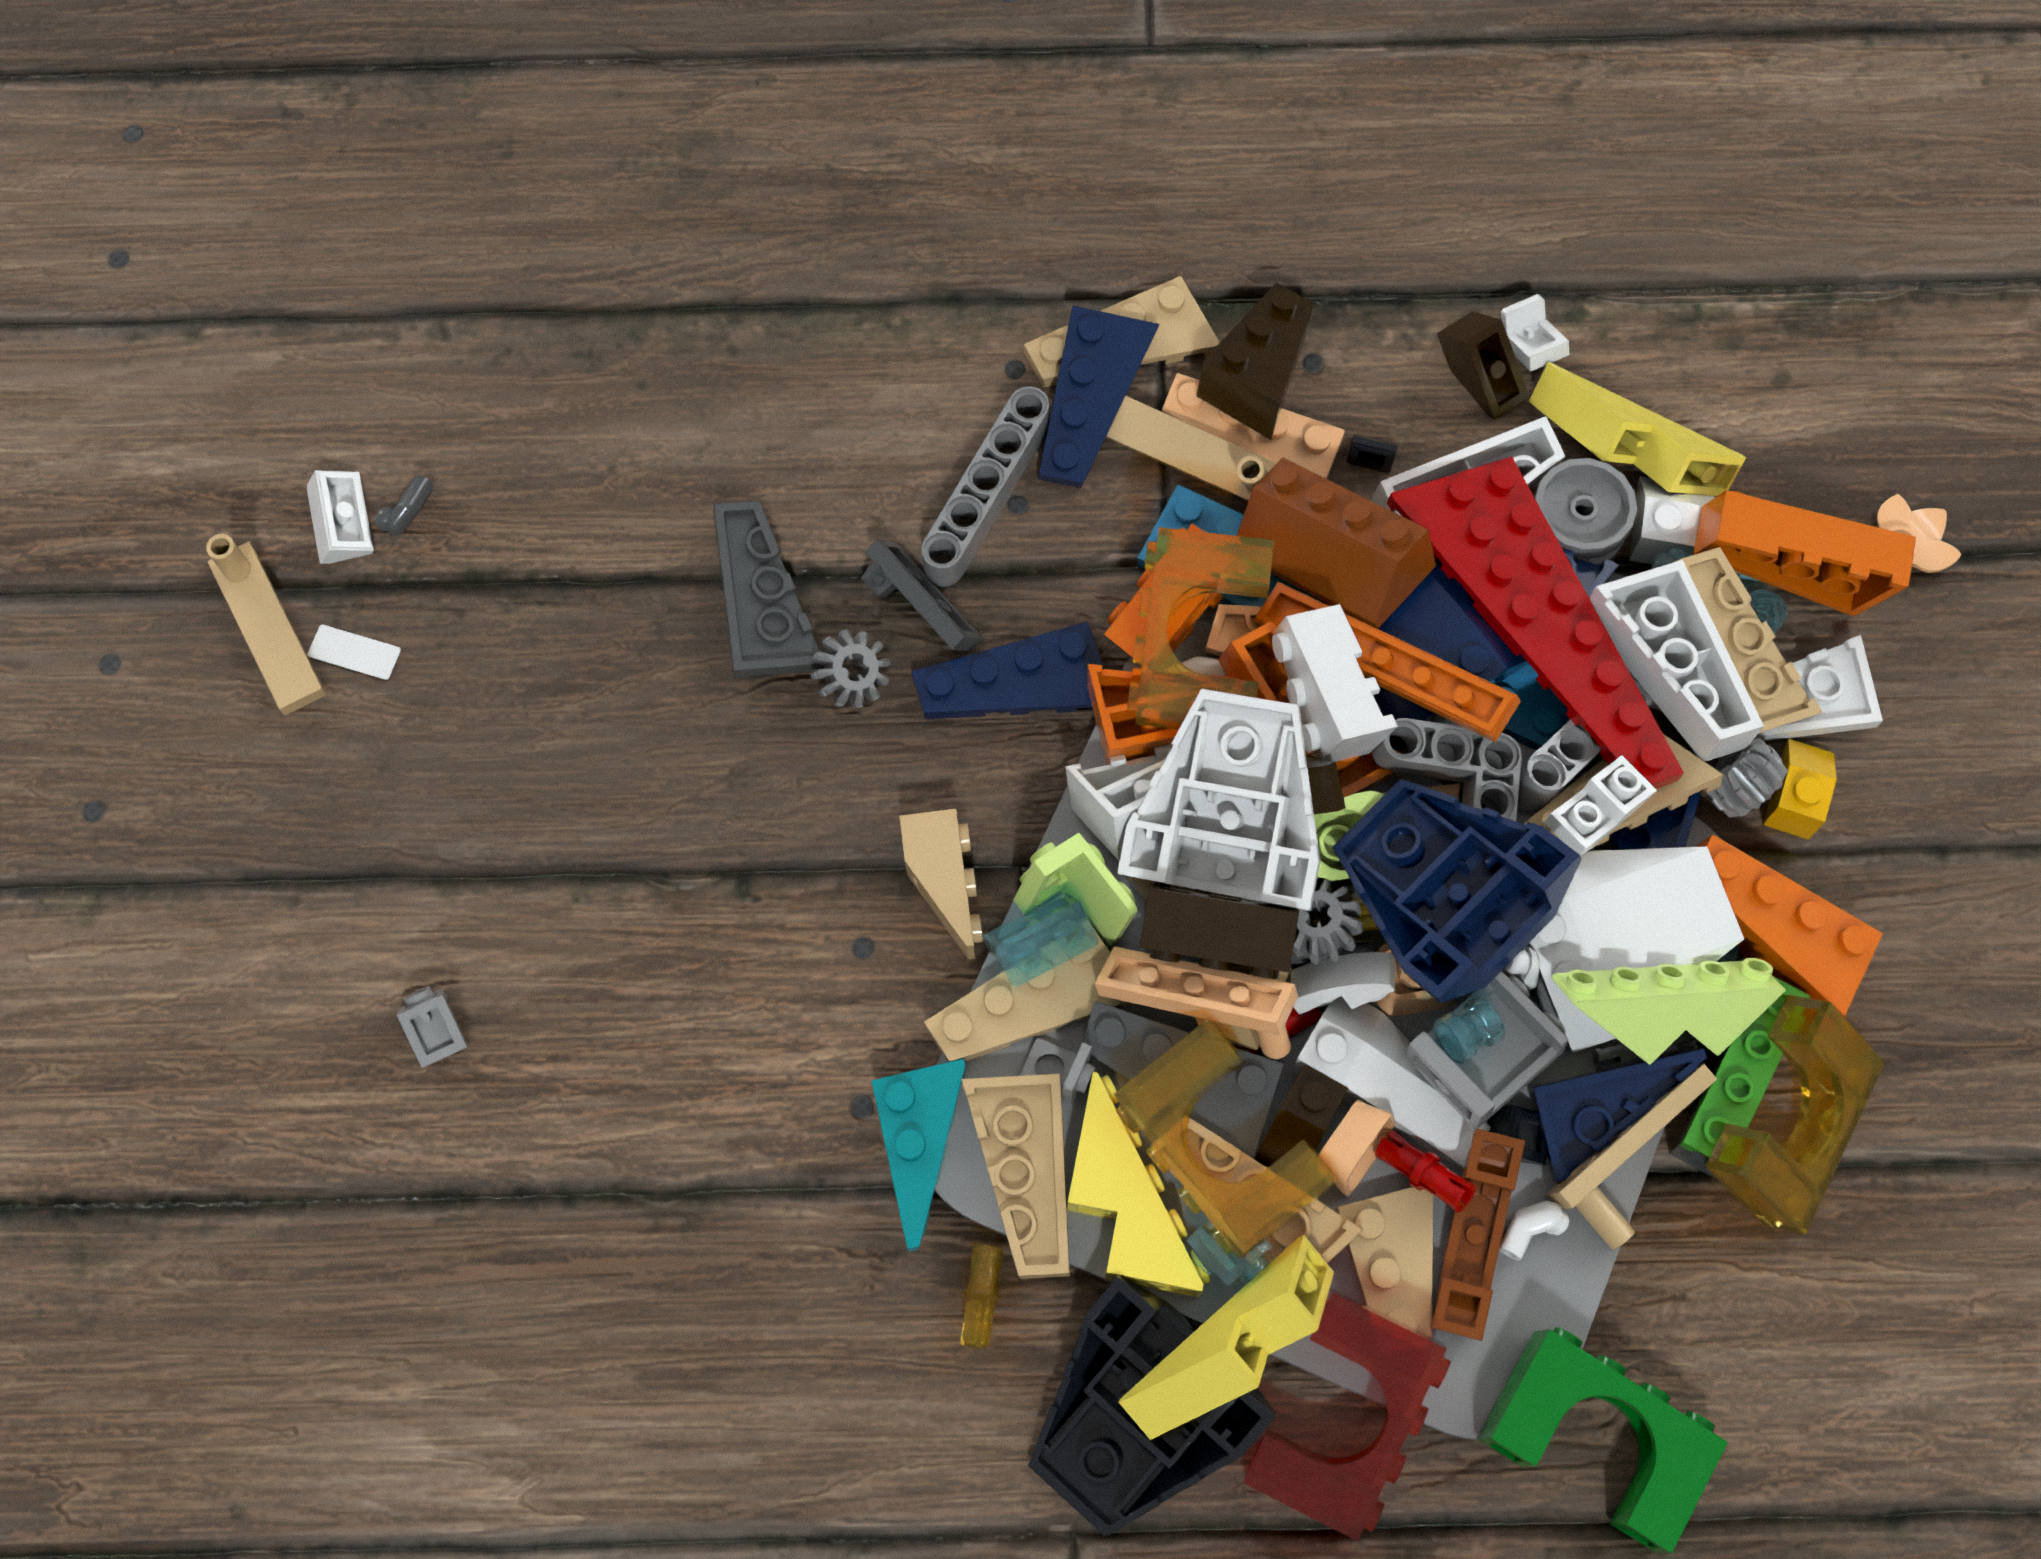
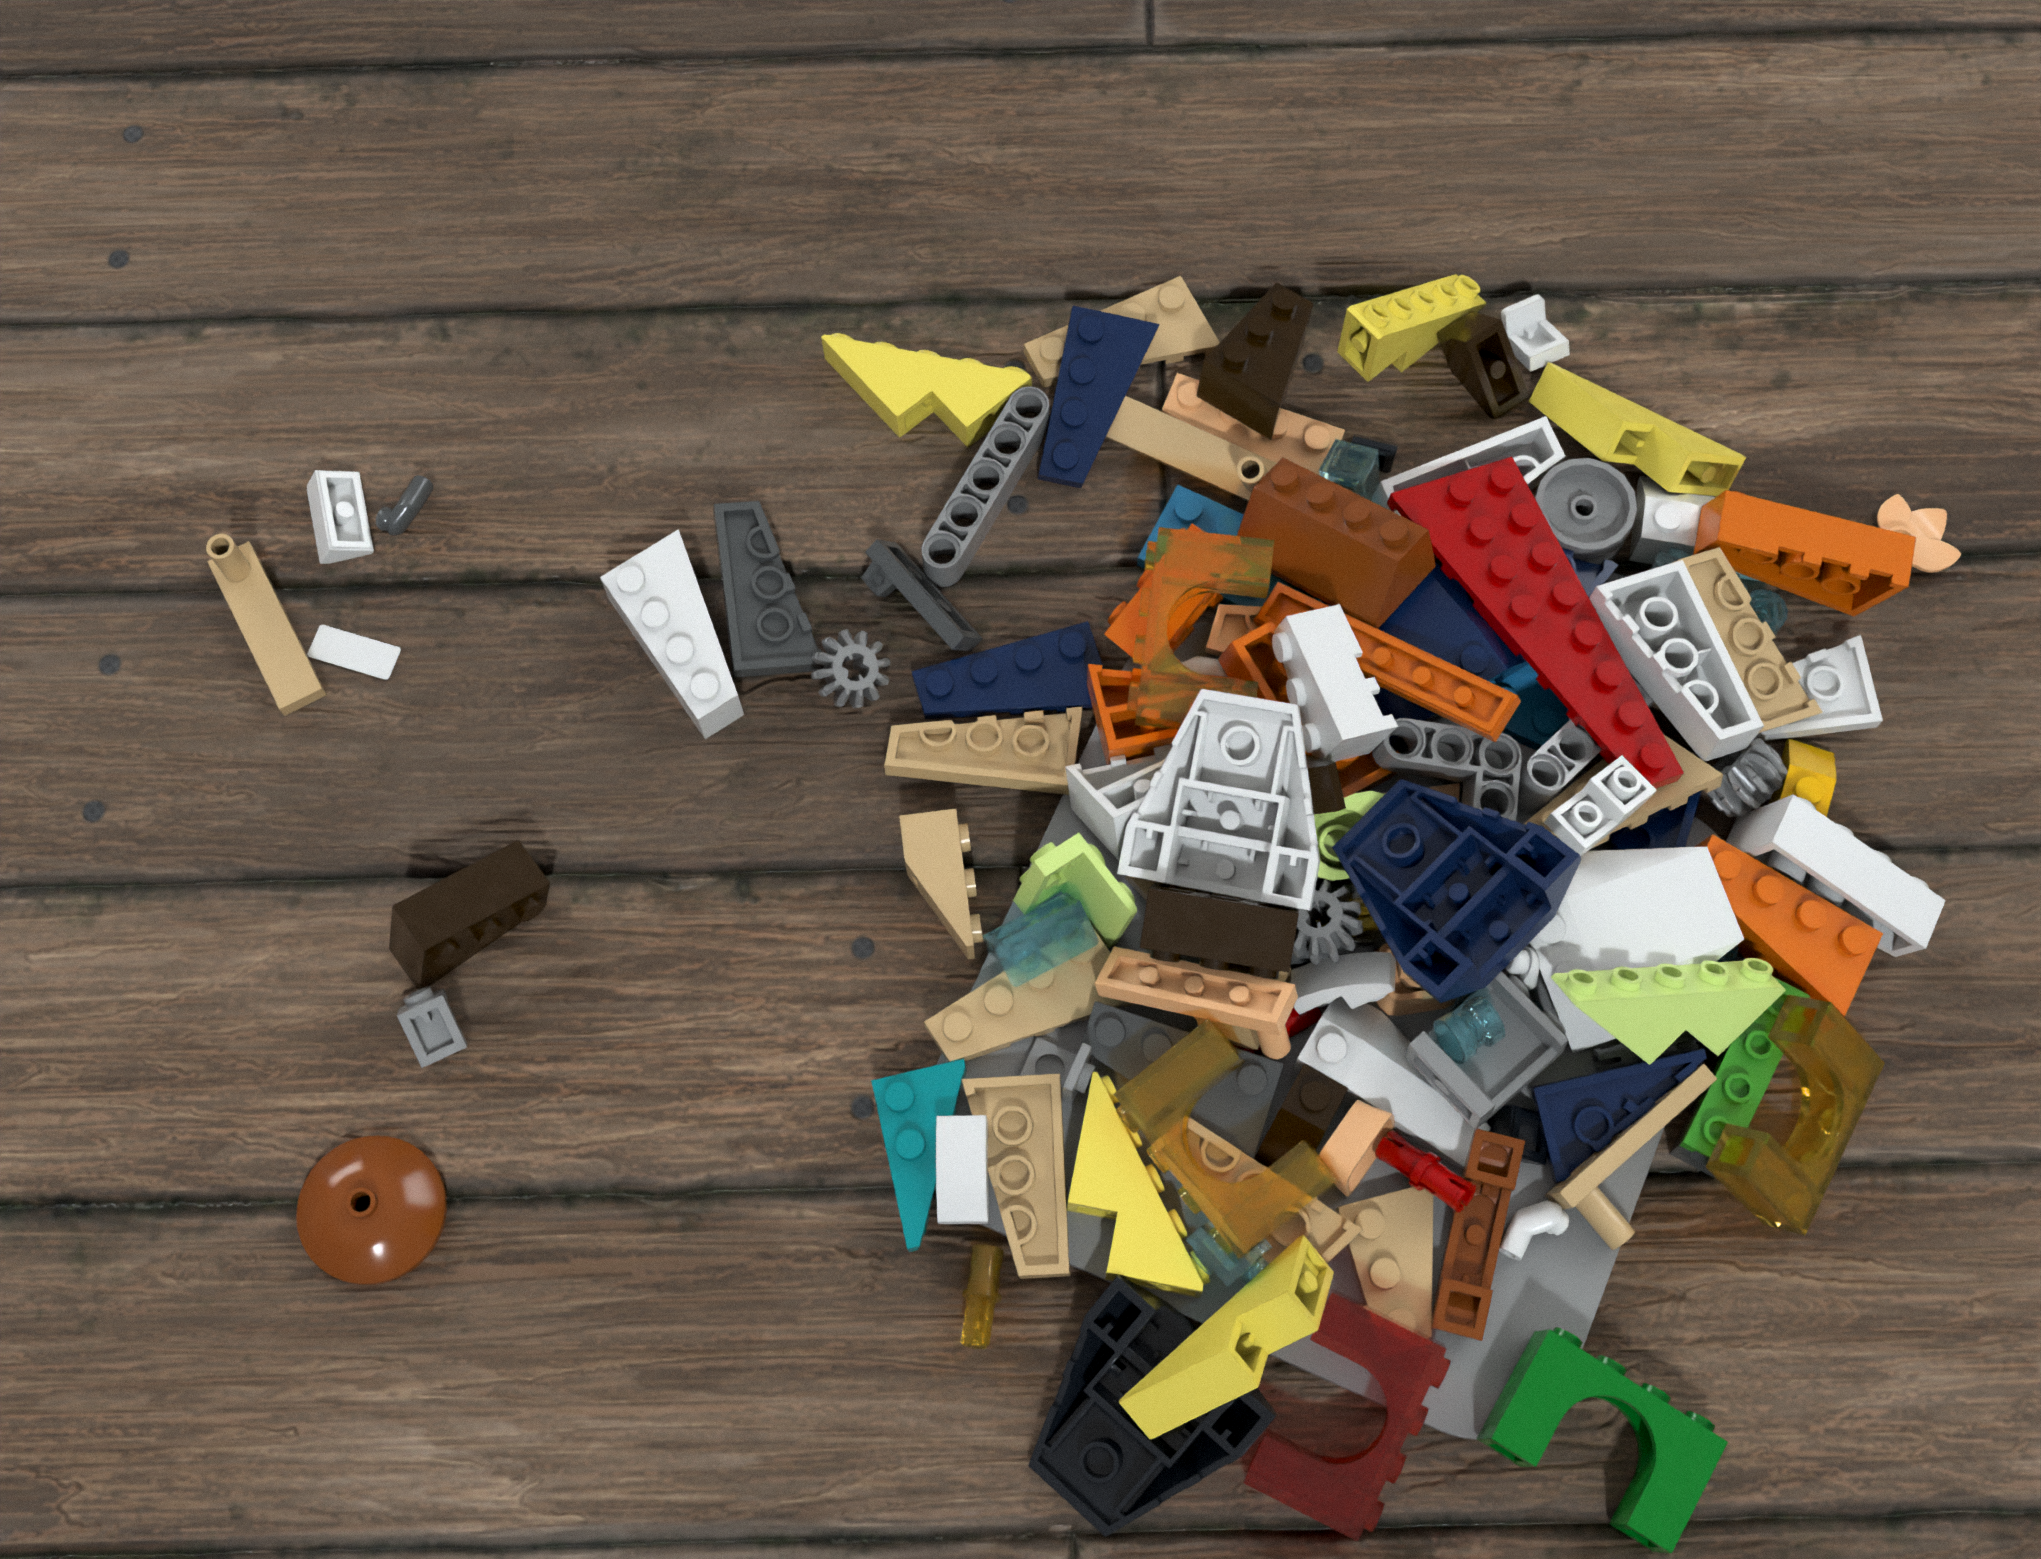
none -> dark orange dish [296,1135,447,1285]
none -> dark brown wedge [389,840,550,990]
none -> white wedge [600,529,744,739]
none -> light yellow slope [821,333,1032,448]
none -> tan wing [884,706,1083,795]
none -> white slope [936,1115,989,1224]
none -> clear light blue panel [1319,439,1379,501]
none -> light yellow slope [1337,274,1486,382]
none -> white wedge [1726,794,1946,957]

